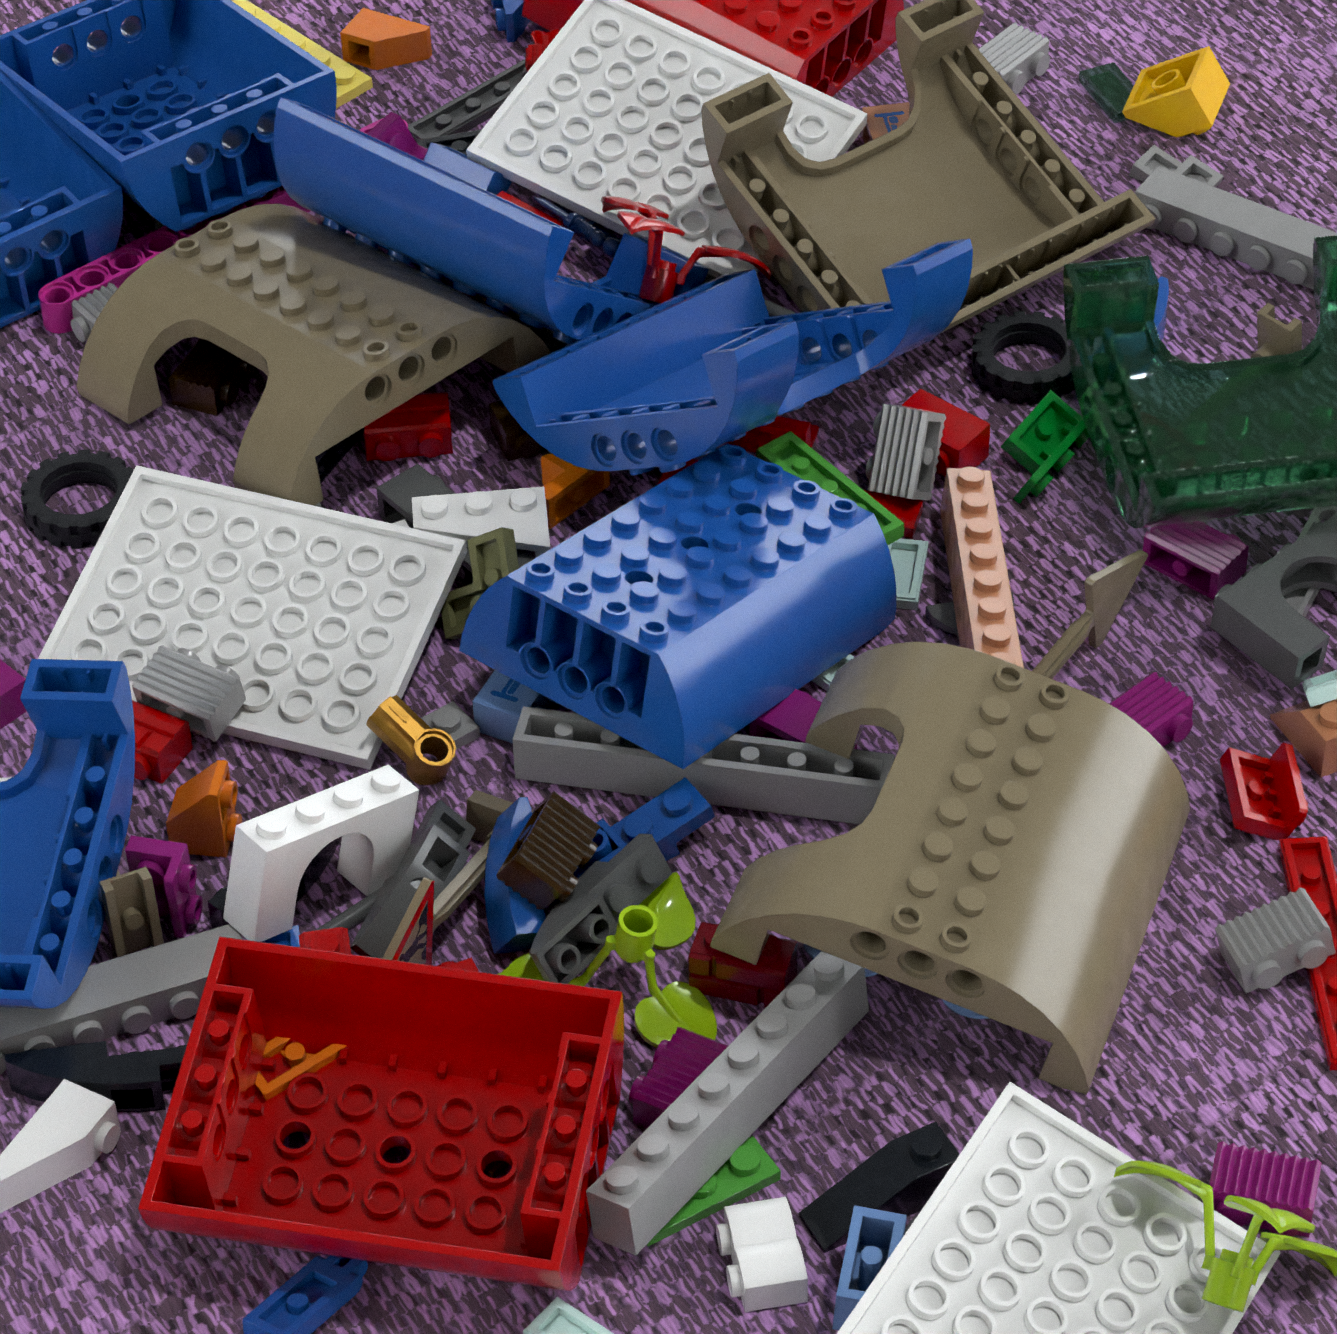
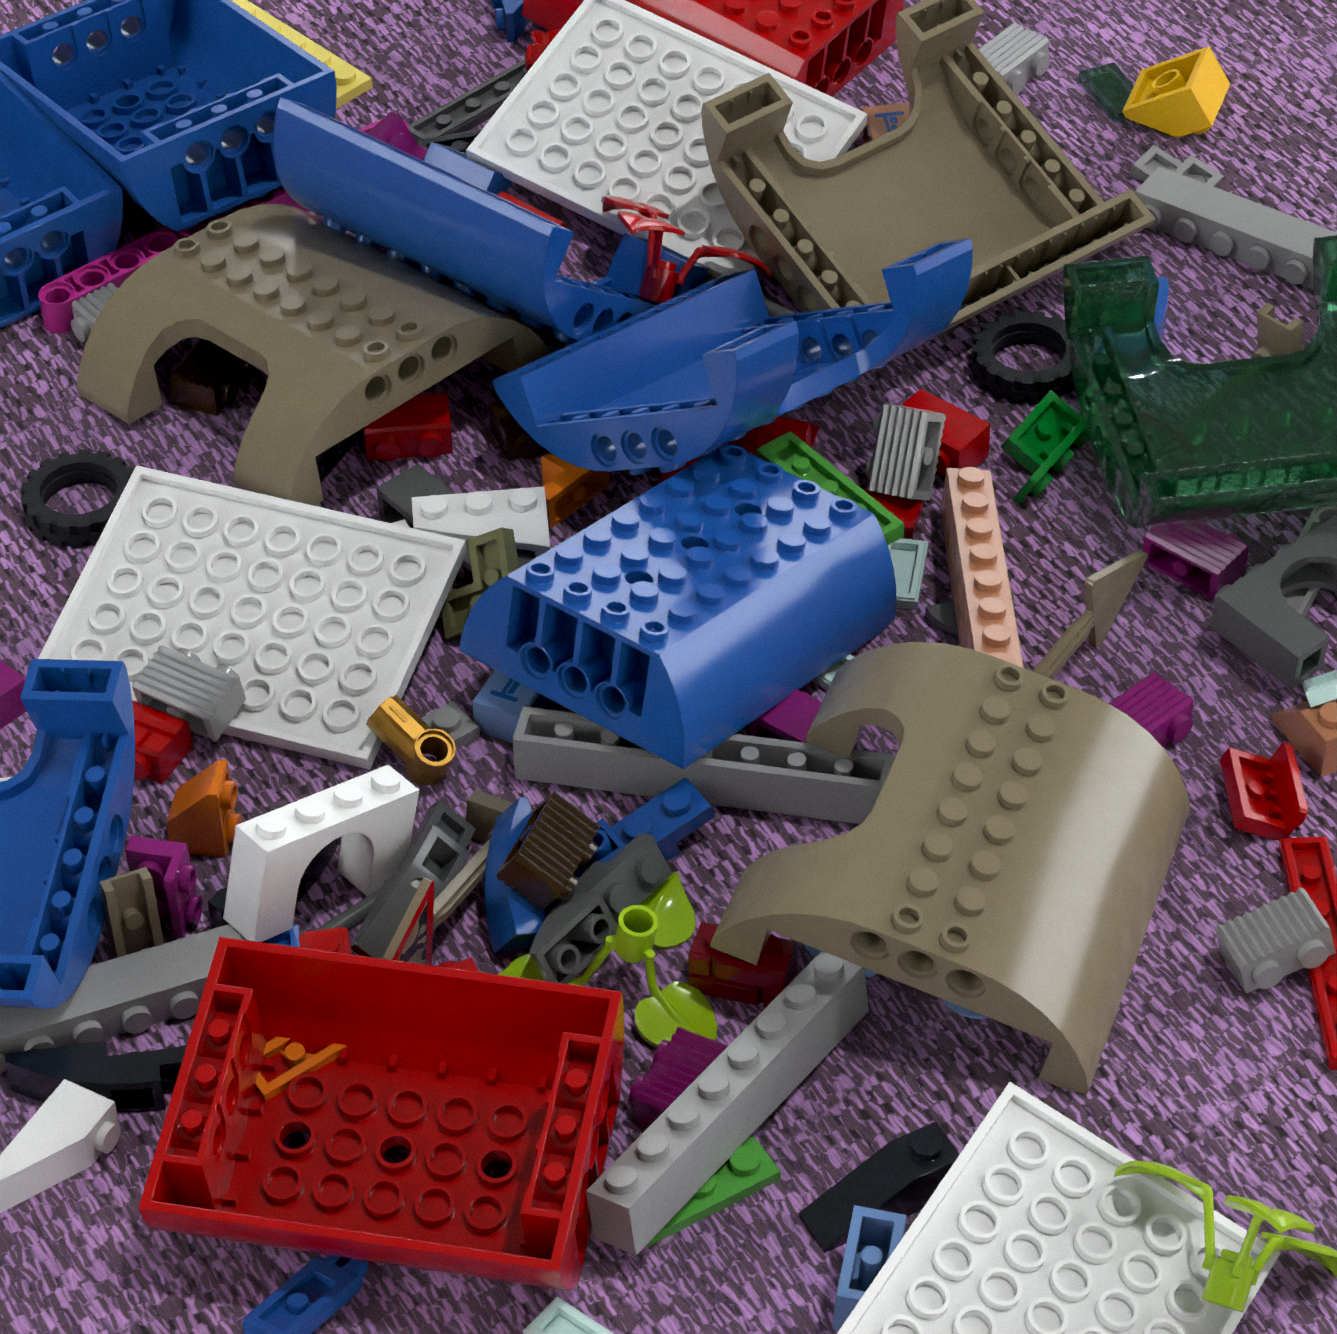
orange slope [340,8,432,70] -> none
dark blue piece [533,197,621,258] -> none
white brick [716,1197,808,1312] -> none
magenta brick [1209,1141,1322,1237] -> none

